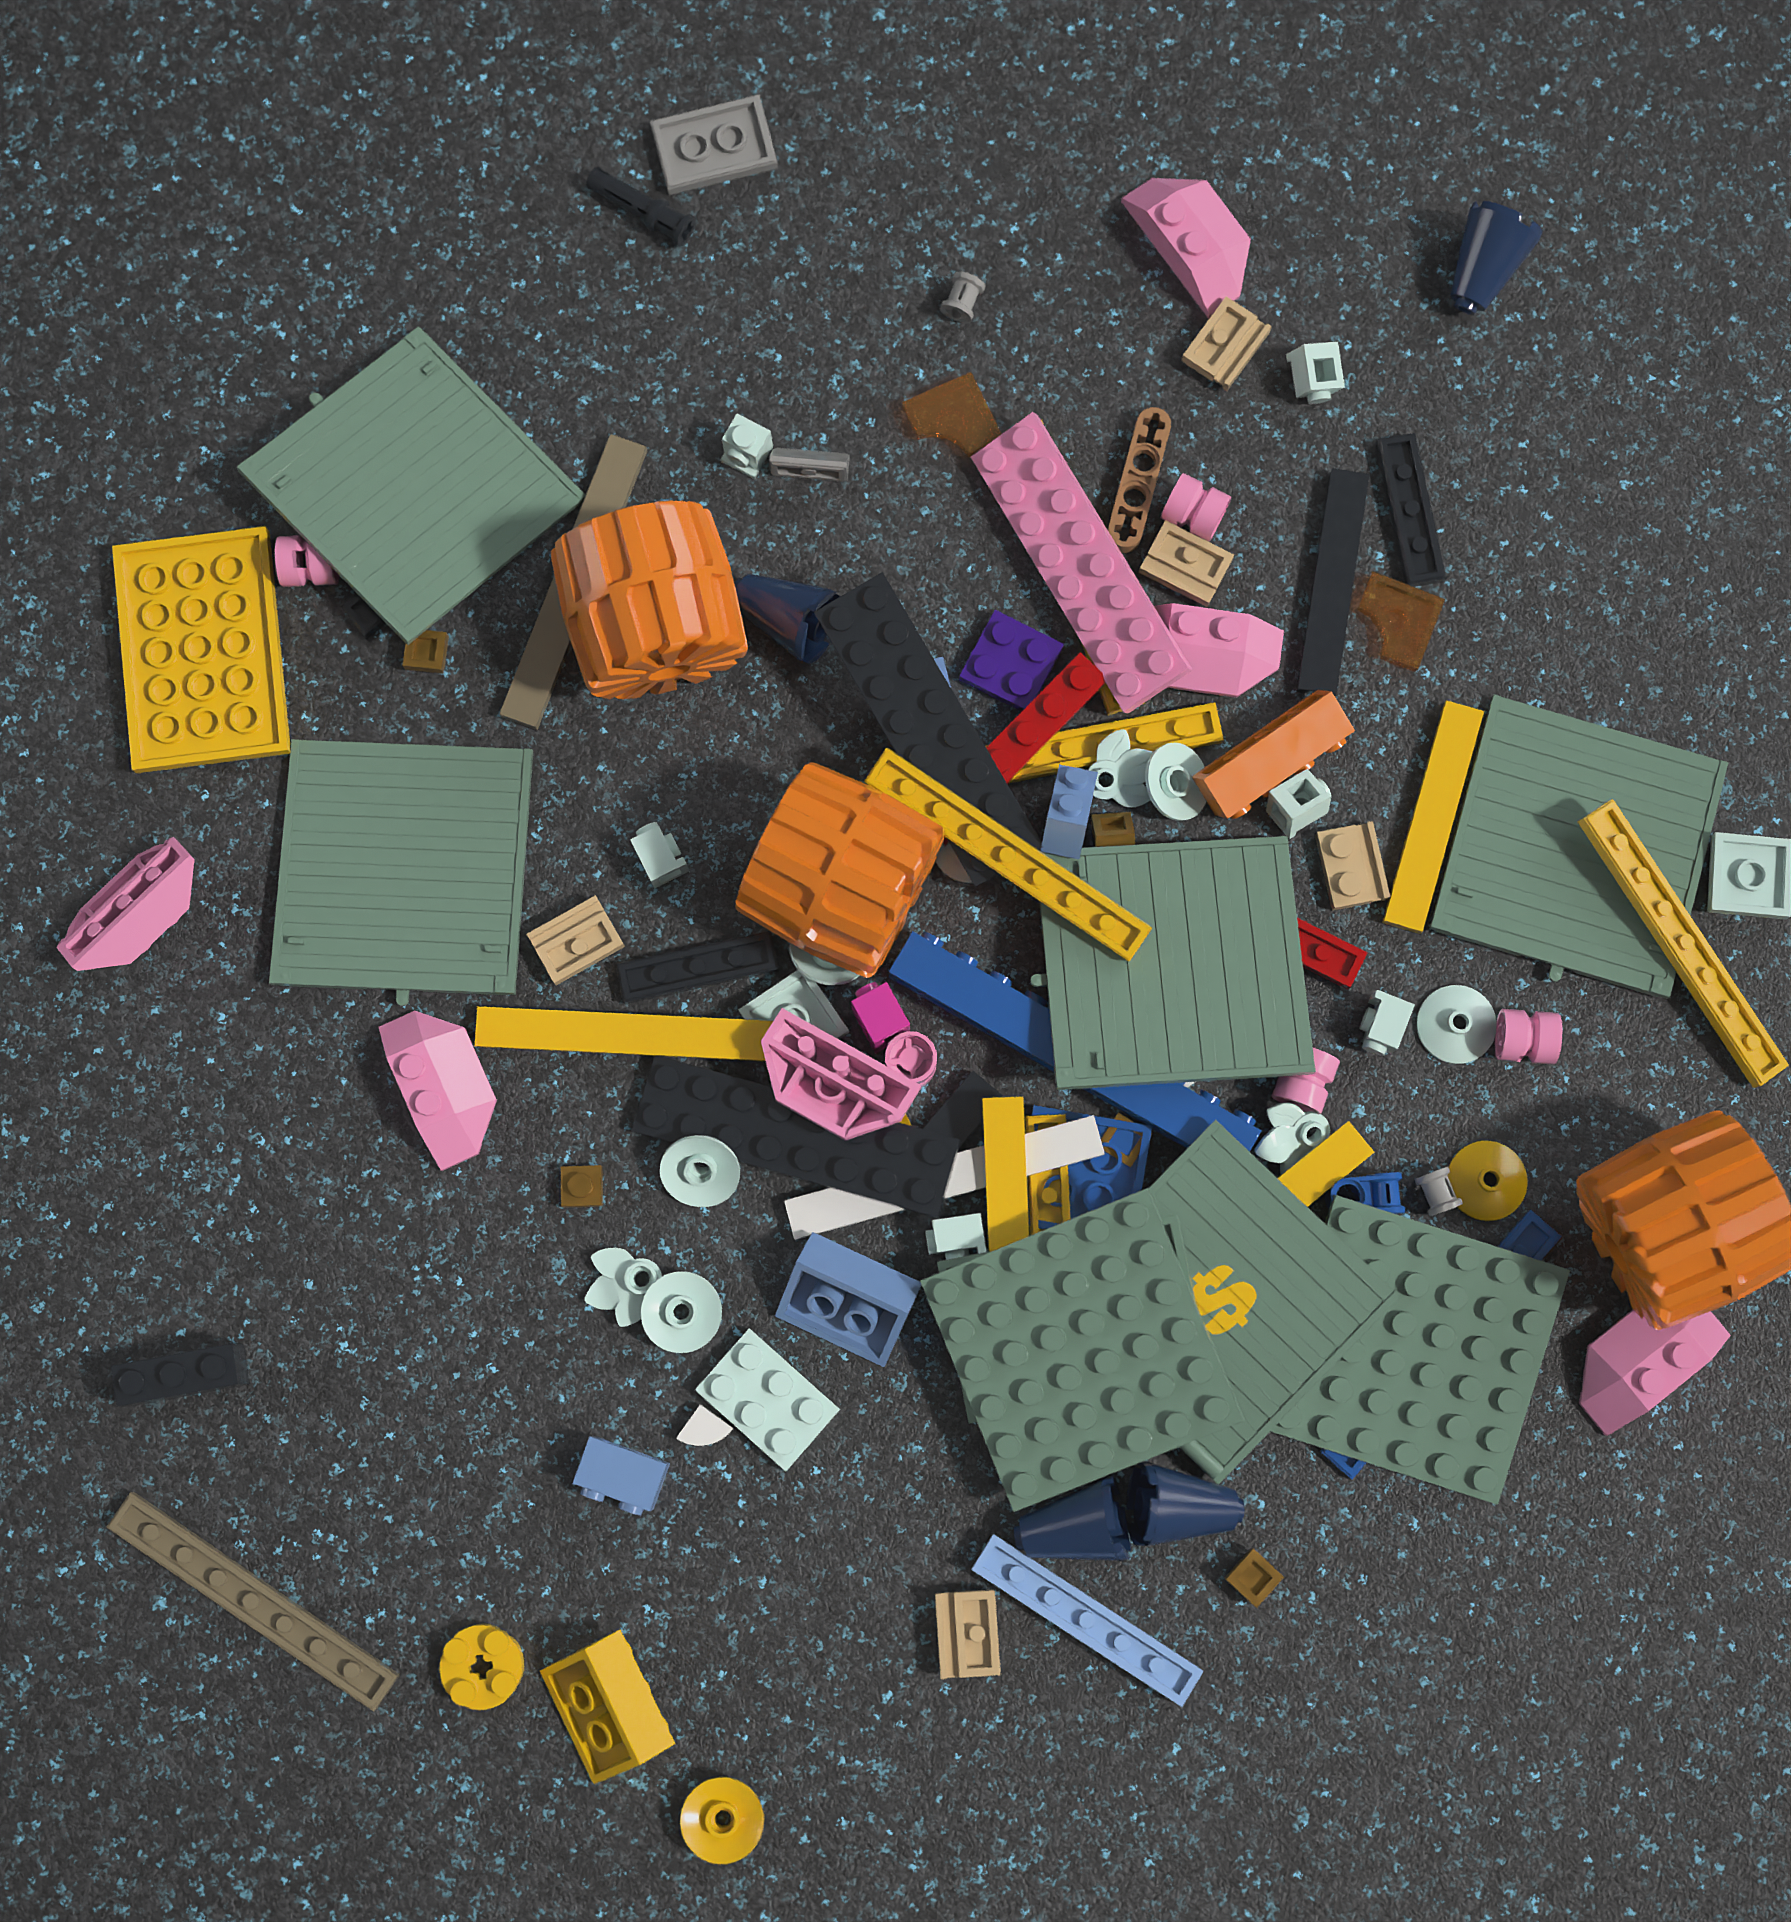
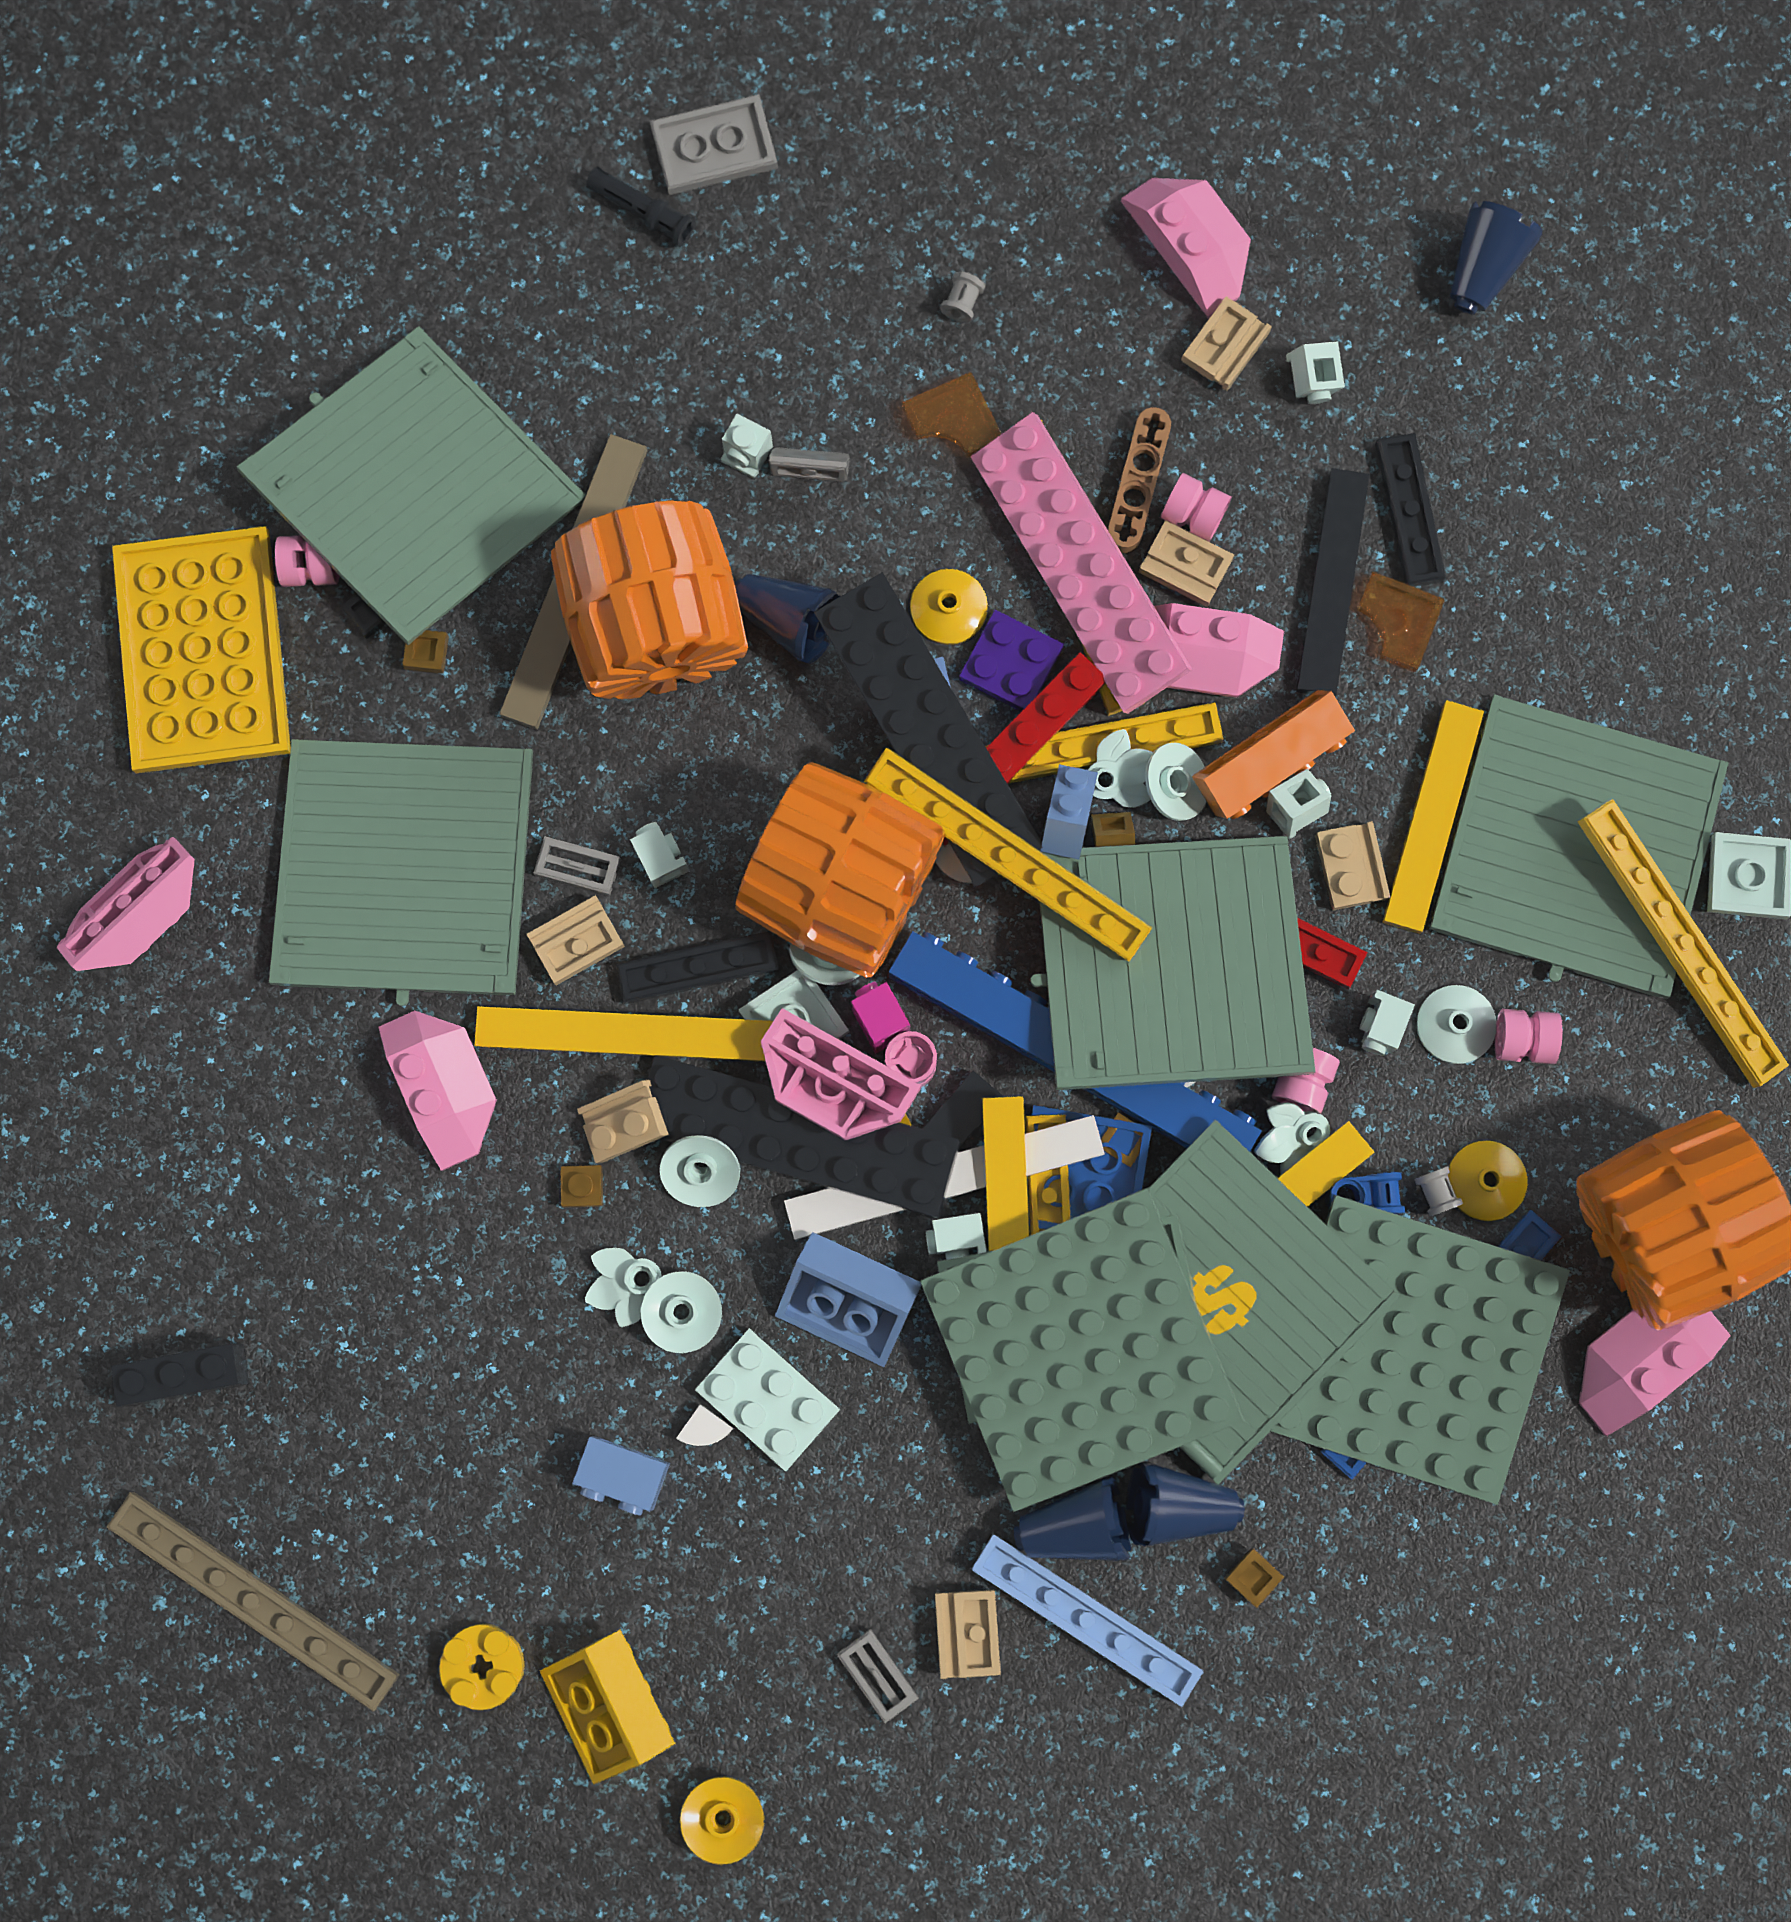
none -> light grey tile [533,836,621,896]
none -> tan plate [577,1080,668,1163]
none -> light grey tile [837,1629,918,1723]
none -> yellow dish [910,569,987,645]

